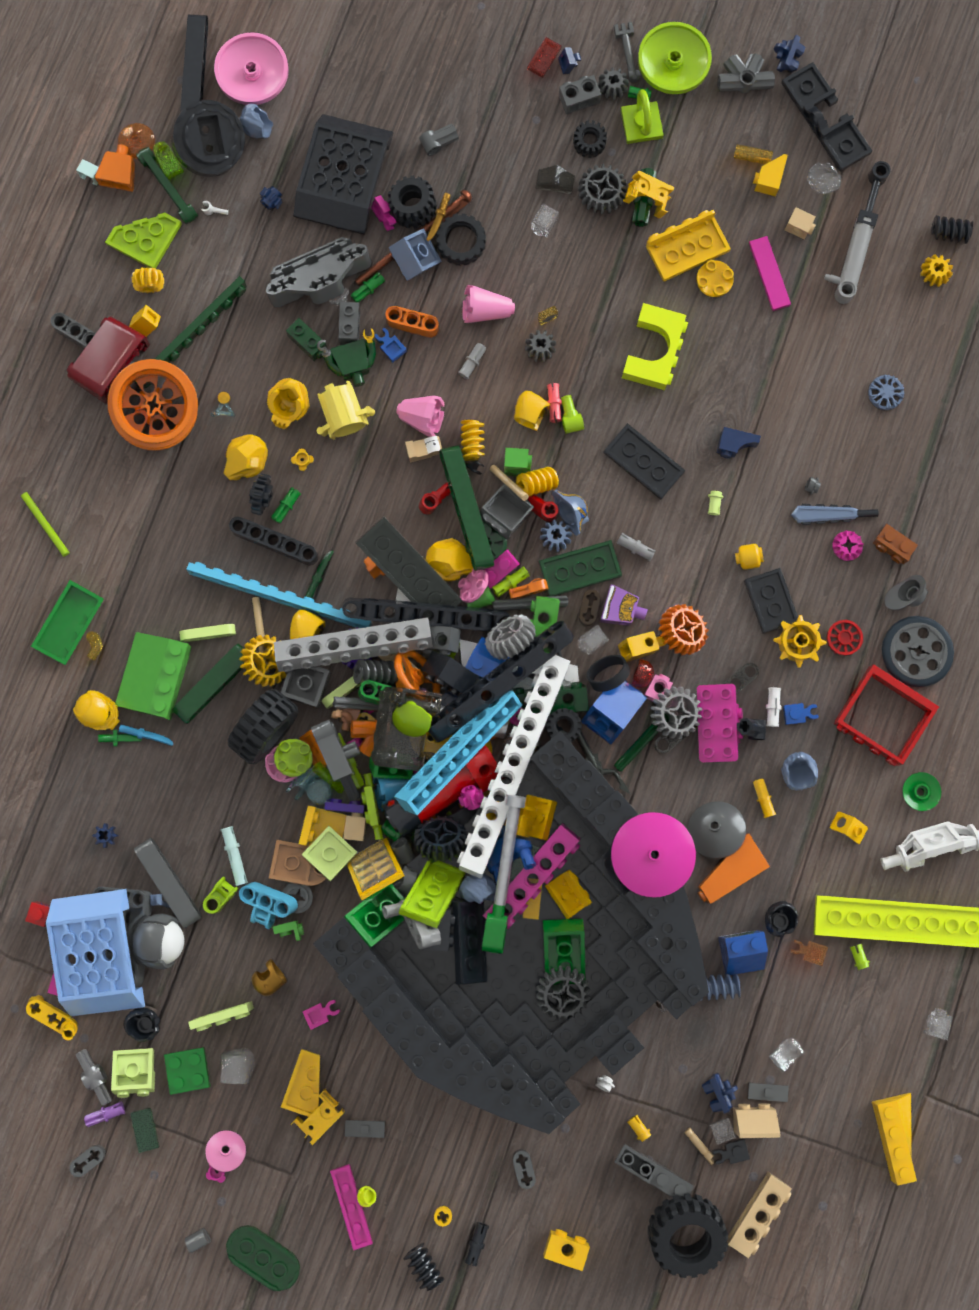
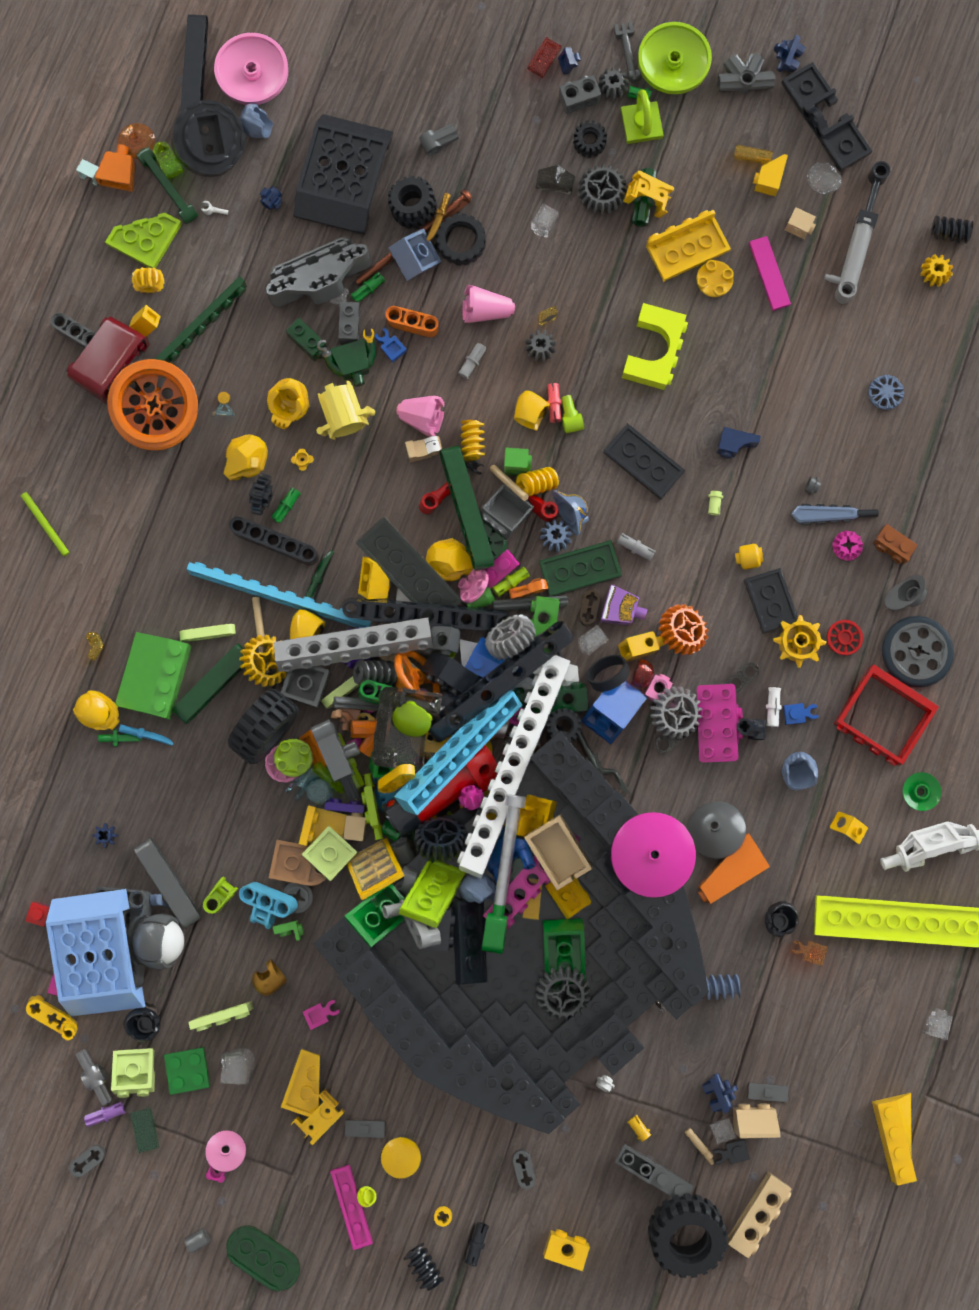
green slope [31,580,104,665] -> none
light aqua pin [221,826,248,886] -> none
dark pink plate [371,195,397,231] -> none
dark green axle [614,714,669,772] -> none
blue slope [718,930,768,975] -> none
yellow axle [753,779,776,818] -> none
clear bracket [769,1038,805,1072] -> none
lime pin [850,944,870,970] -> none
none -> yellow slope [358,556,390,599]
none -> yellow beam [378,764,415,793]
none -> yellow dish [381,1137,421,1179]
none -> tan piece [524,814,593,890]

